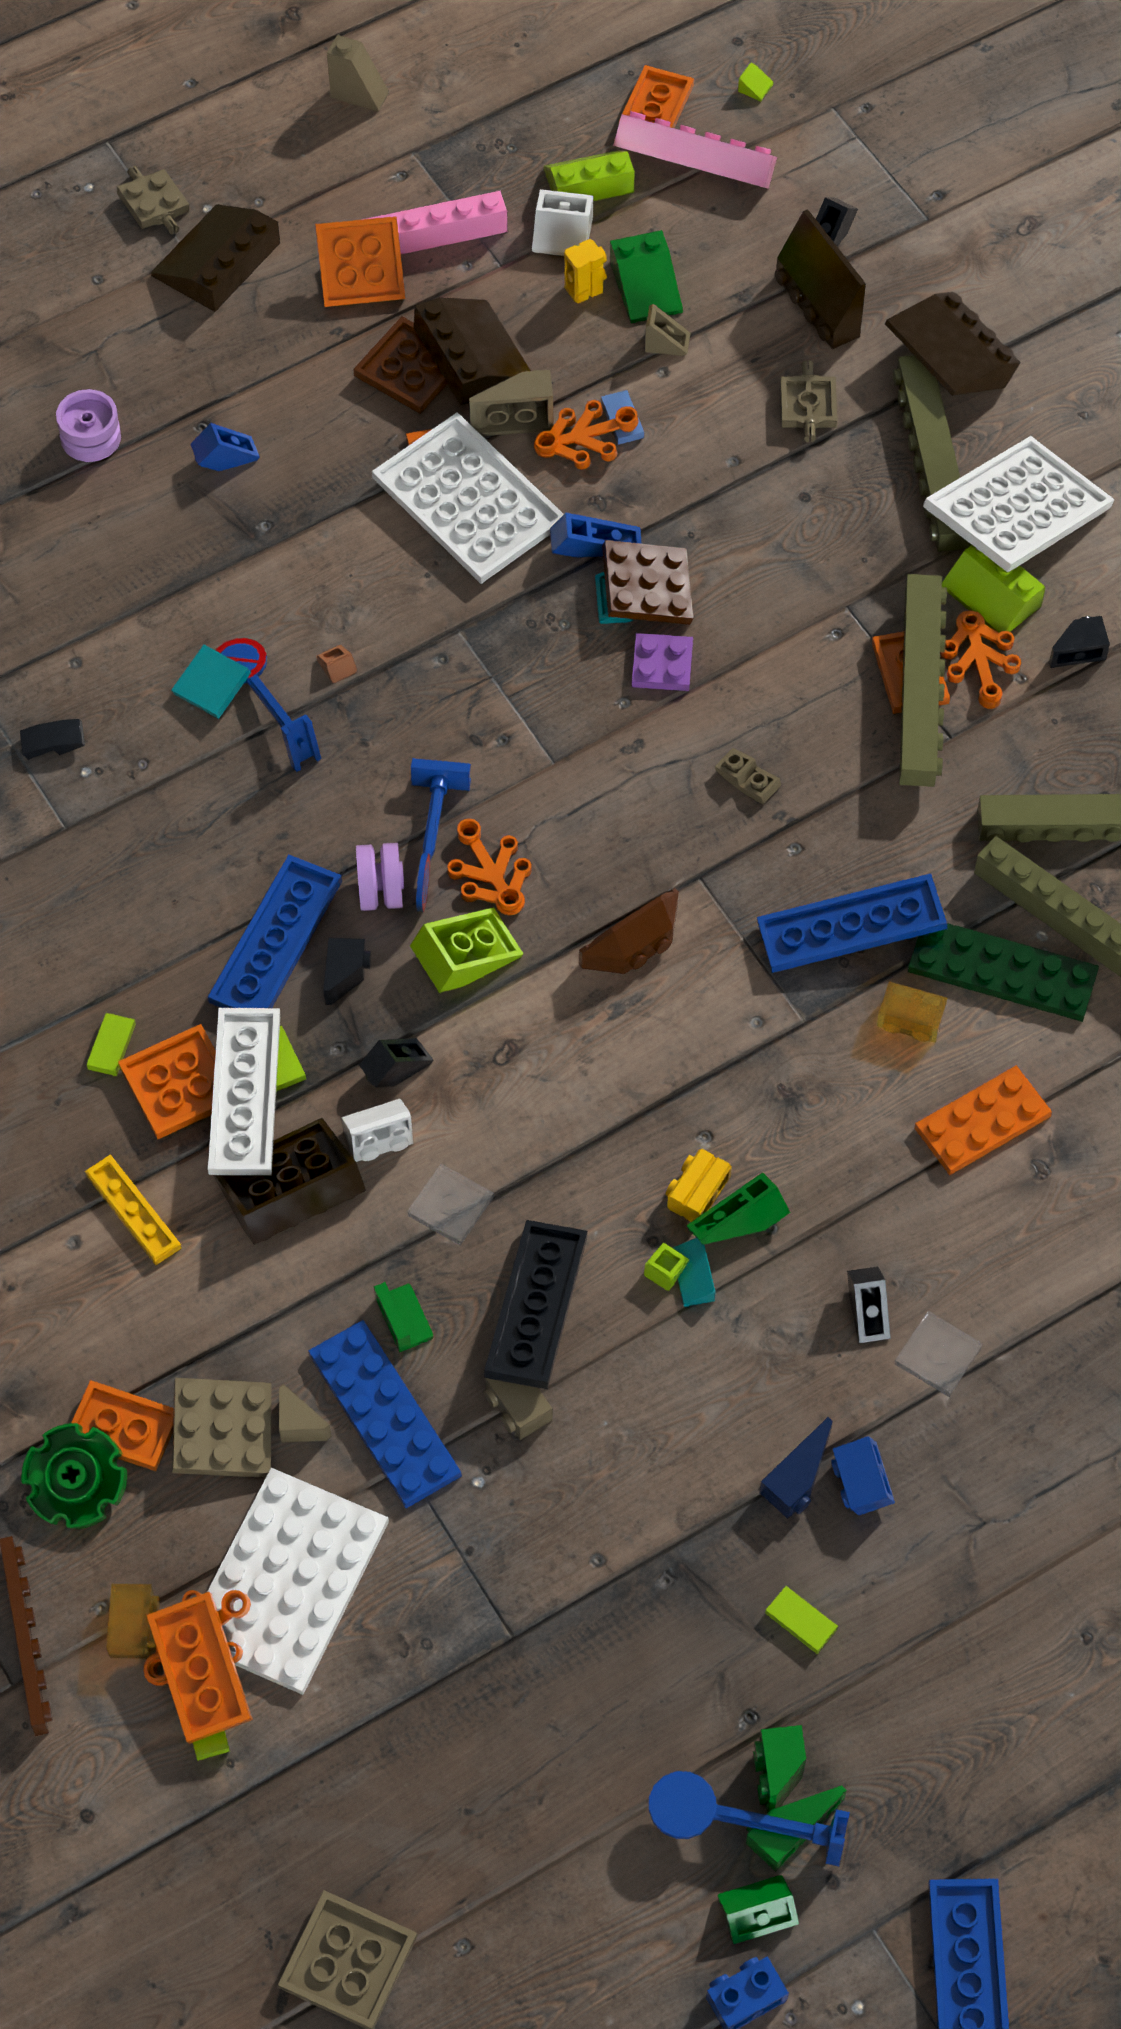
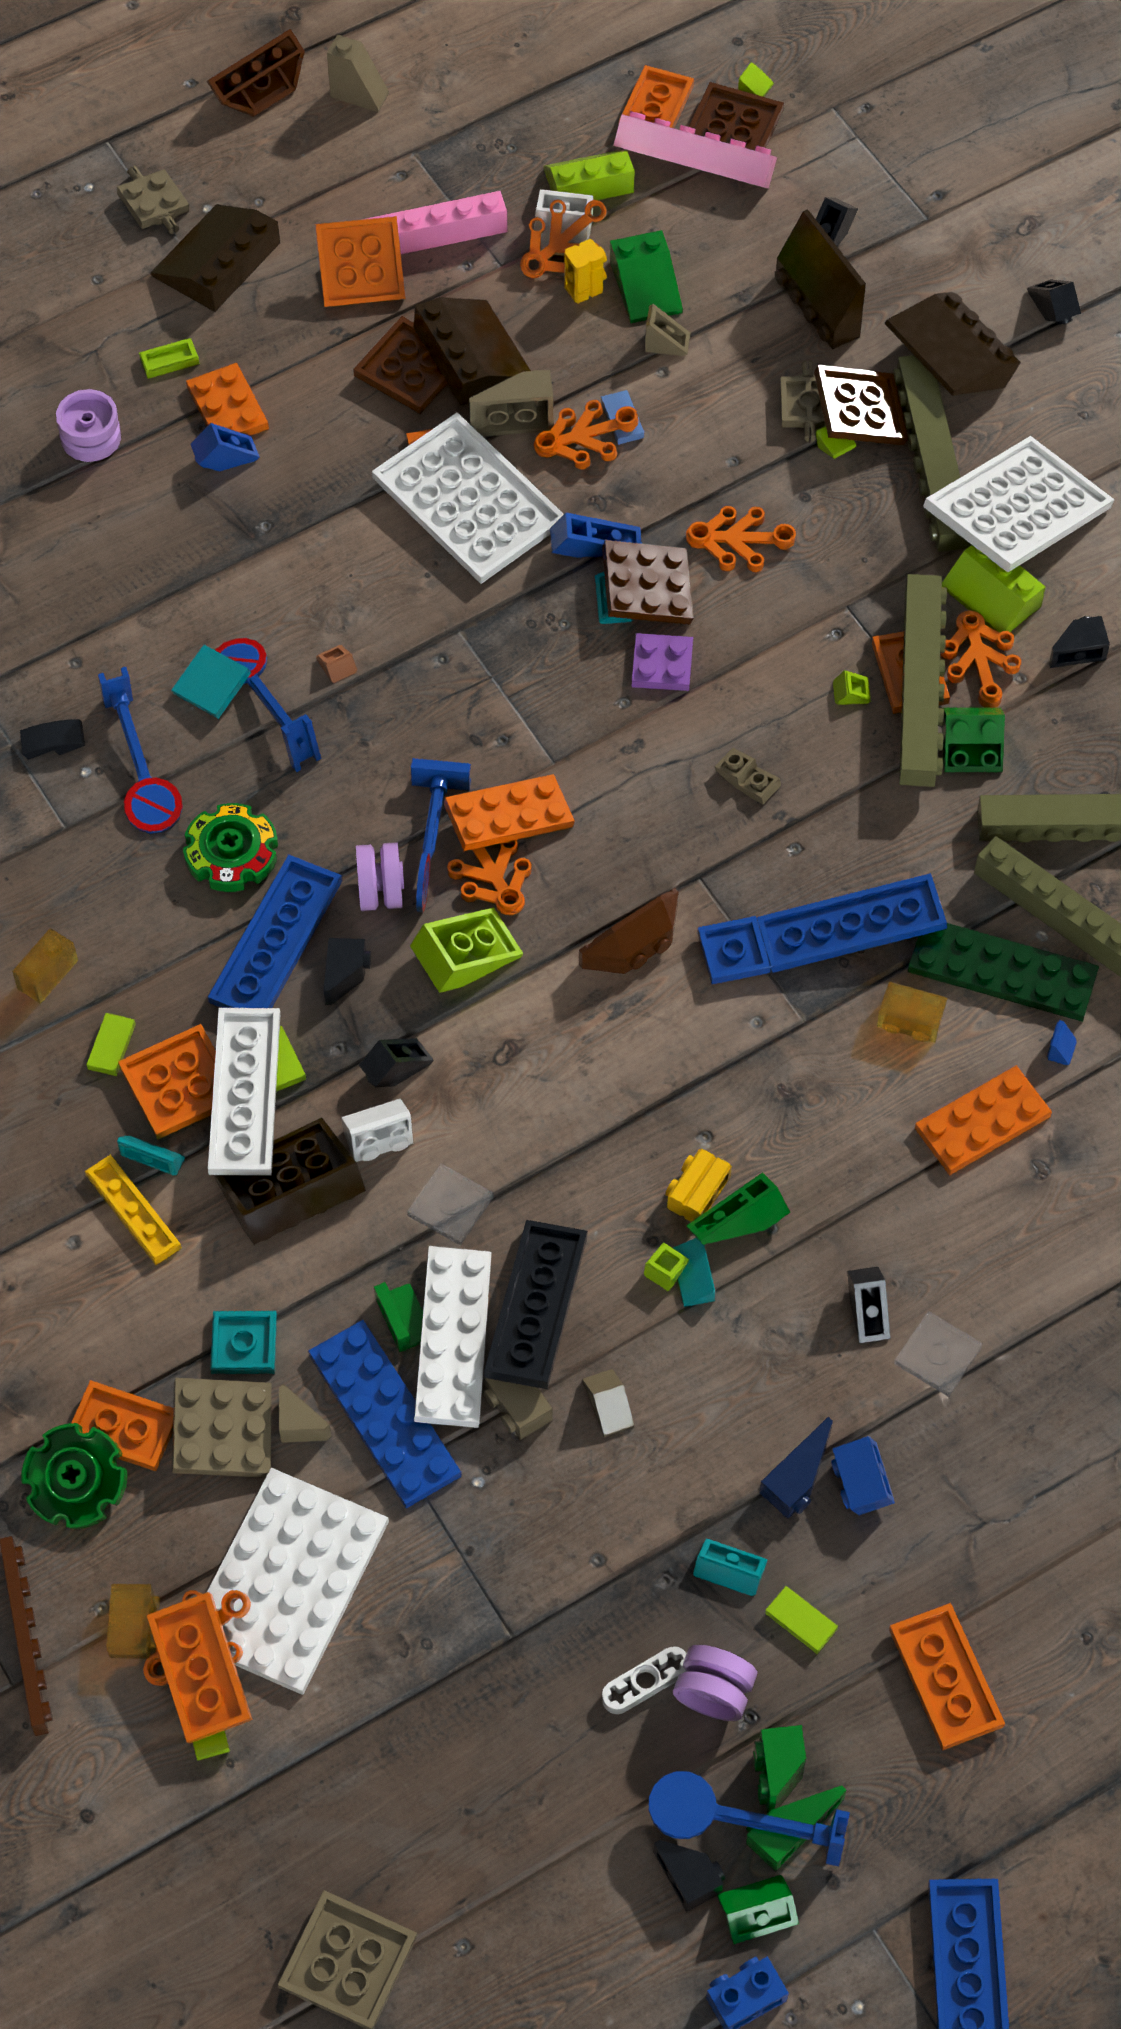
none -> clear yellow brick [12,928,78,1004]
none -> piece [98,667,183,834]
none -> teal slope [117,1136,185,1175]
none -> lime tile [139,338,200,379]
none -> green piece [183,803,278,892]
none -> orange plate [186,363,269,436]
none -> reddish brown wedge [206,29,305,117]
none -> teal tile [210,1311,277,1374]
none -> white plate [414,1246,491,1428]
none -> orange plate [443,774,575,851]
none -> orange plant [520,200,607,278]
none -> slope [582,1369,634,1437]
none -> white beam [602,1647,687,1714]
none -> black slope [653,1840,725,1912]
none -> lavender wheel [673,1645,757,1721]
none -> orange plant [686,506,796,572]
none -> reddish brown plate [689,82,784,151]
none -> teal slope [693,1539,768,1596]
none -> blue plate [697,916,771,984]
none -> plate [814,365,908,446]
none -> lime slope [816,426,857,459]
none -> lime slope [833,670,871,705]
none -> orange plate [889,1603,1005,1751]
none -> green slope [942,708,1005,772]
none -> black slope [1027,279,1081,325]
none -> blue slope [1047,1020,1077,1065]

